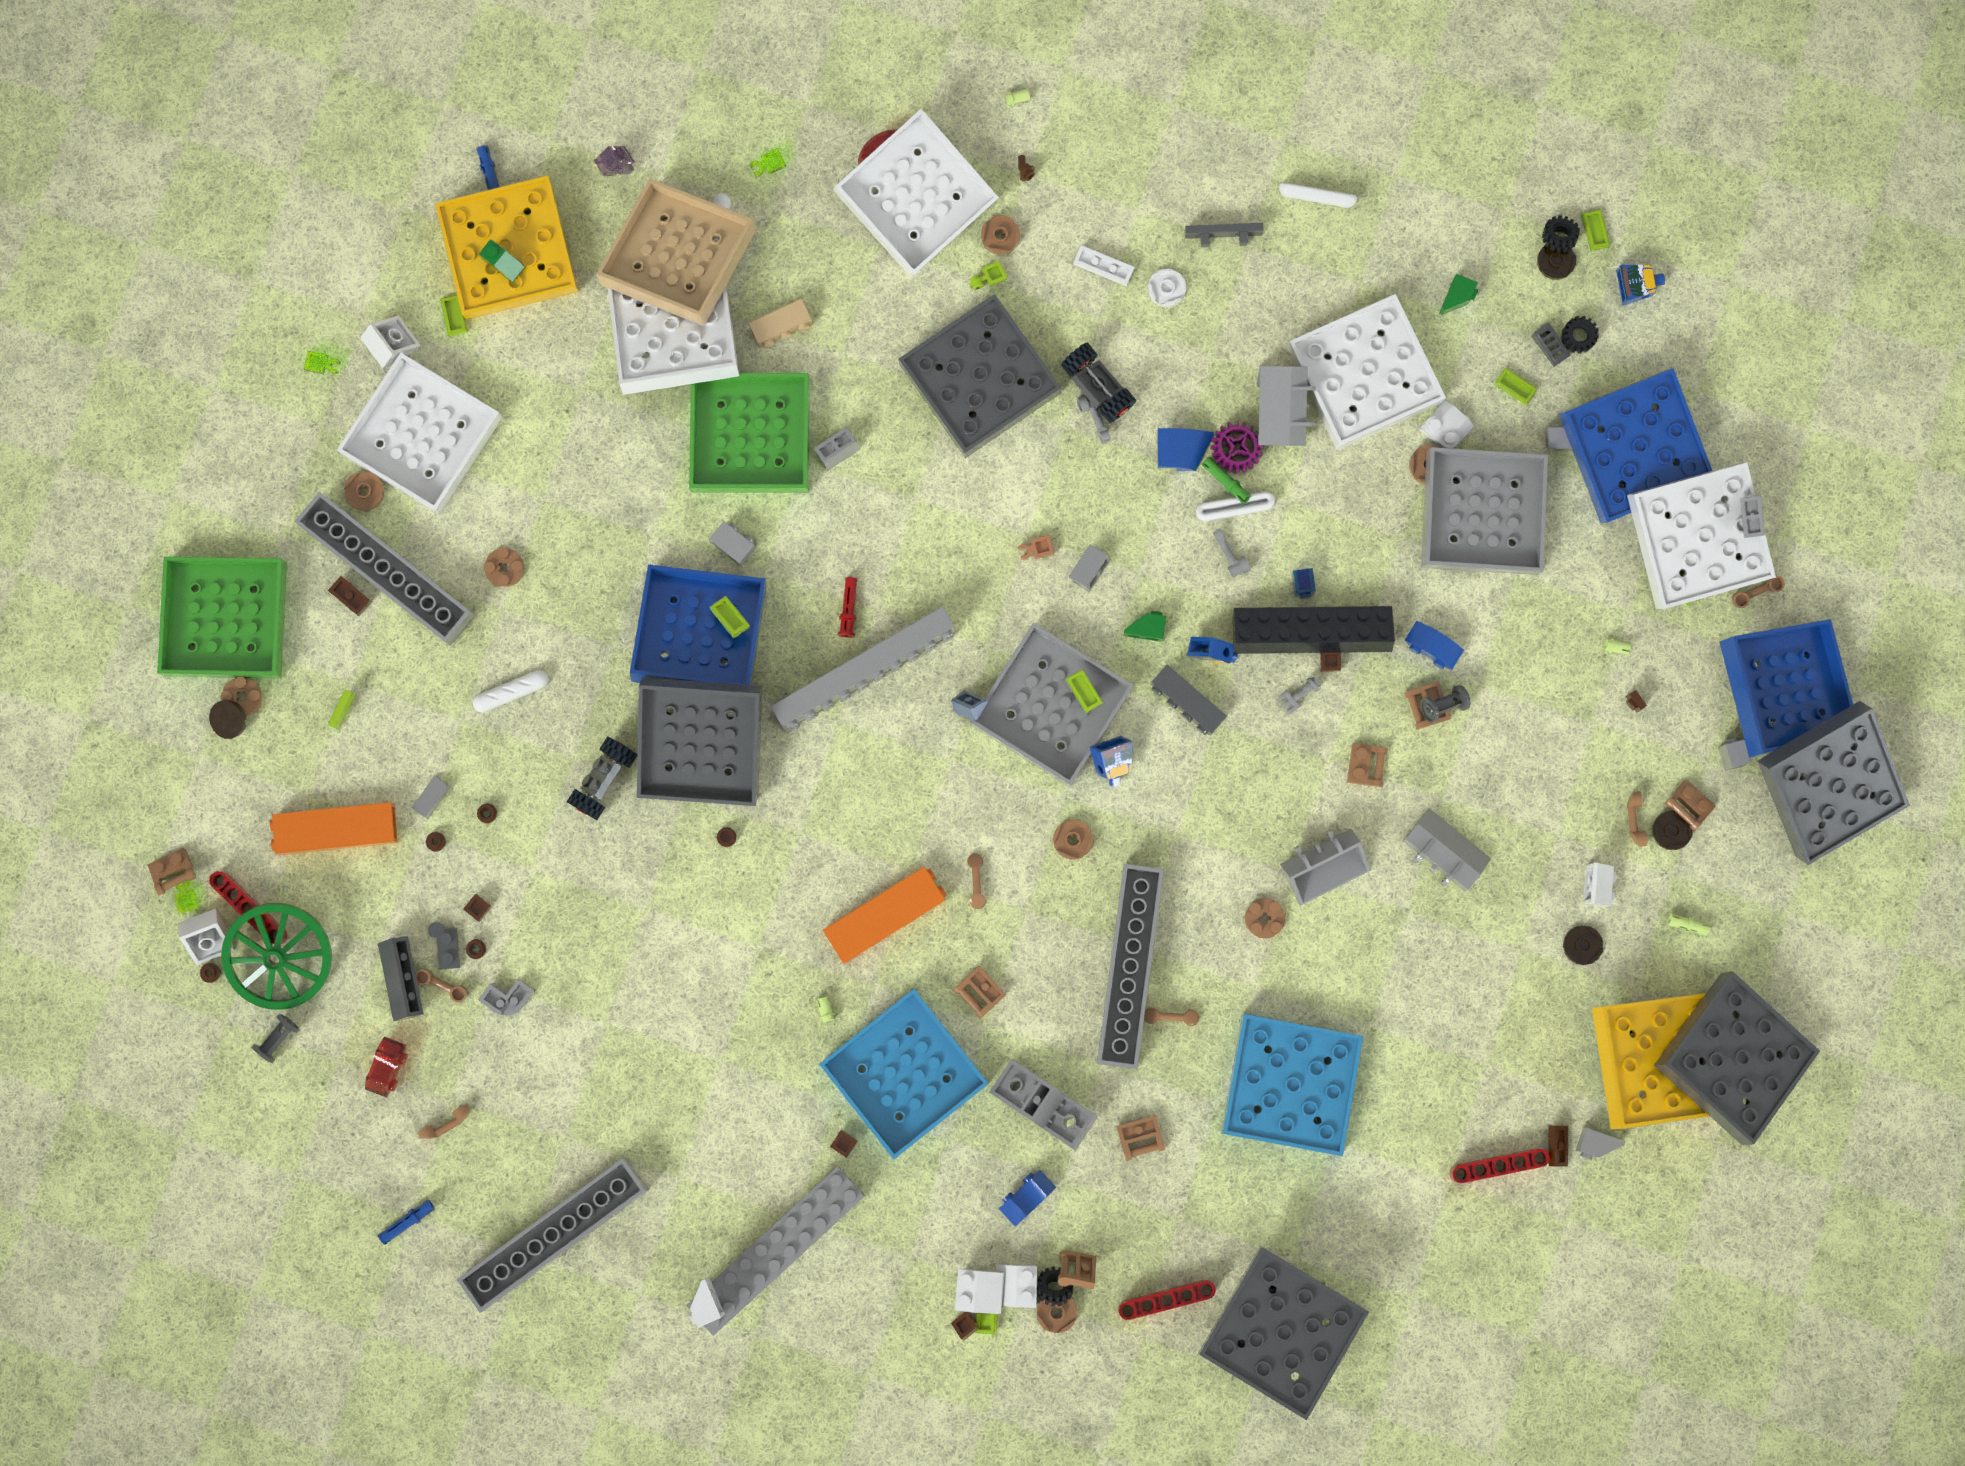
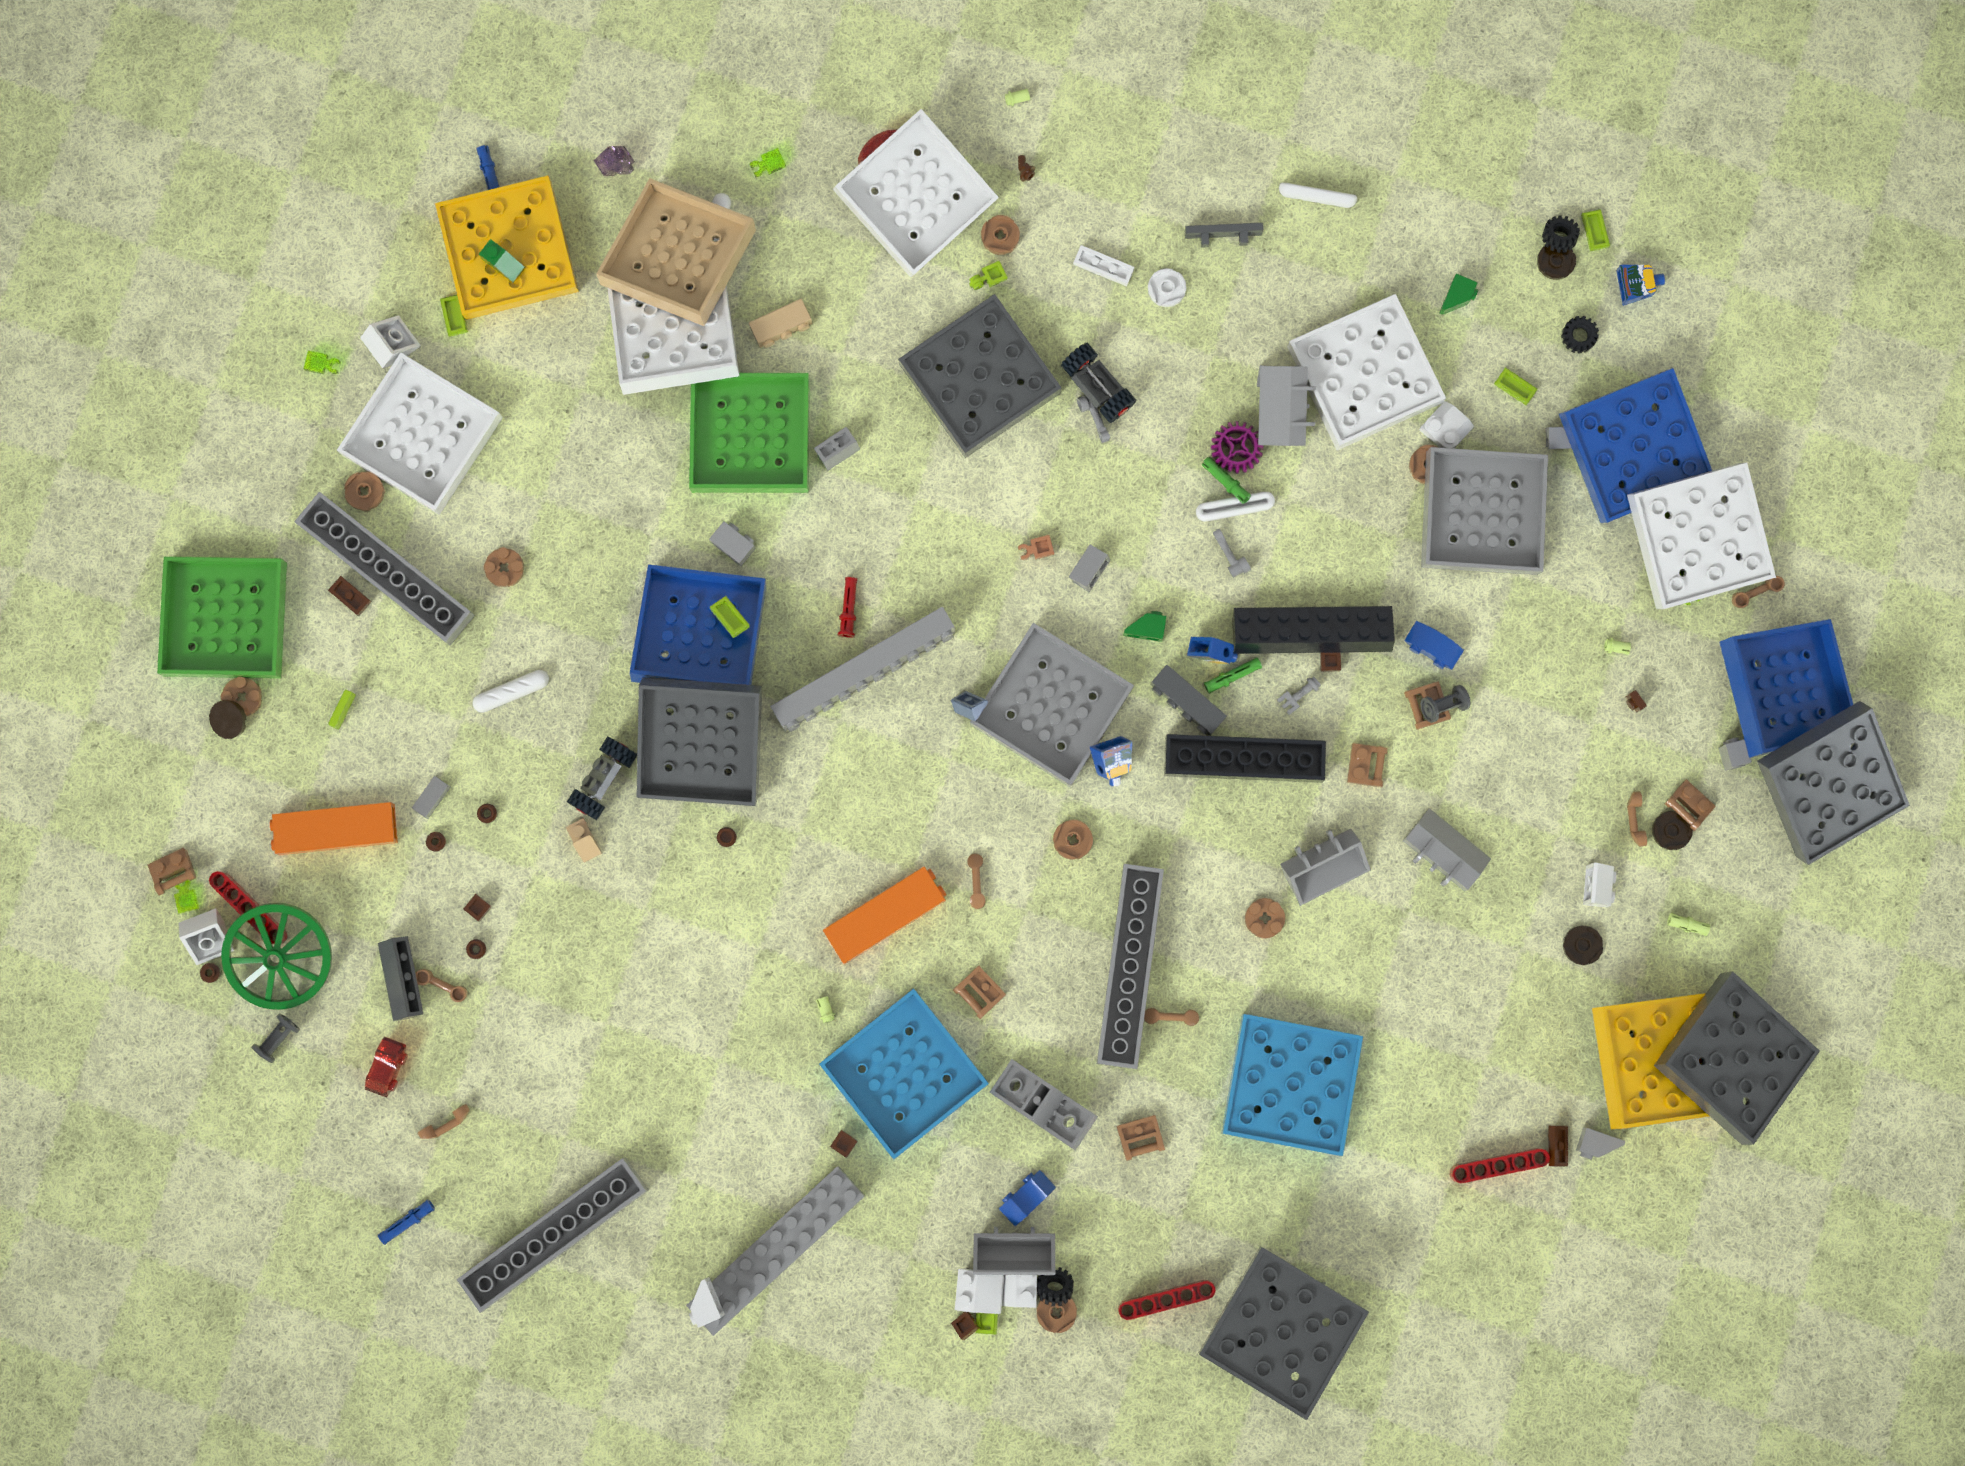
dark grey hinge [428,922,460,970] -> none
light grey plate [478,979,535,1016] -> none
medium nougat plate [1058,1250,1096,1289] -> none
lime tile [1065,669,1103,713] -> none
blue slope [1157,428,1214,471] -> none
clear blue brick [1291,568,1316,599] -> none
dark grey slope [1531,322,1570,367] -> none
light grey hinge [1740,495,1765,538] -> none
none -> tan slope [566,818,602,863]
none -> light grey piece [973,1227,1055,1275]
none -> black brick [1164,734,1326,783]
none -> bright green pin [1204,657,1262,694]

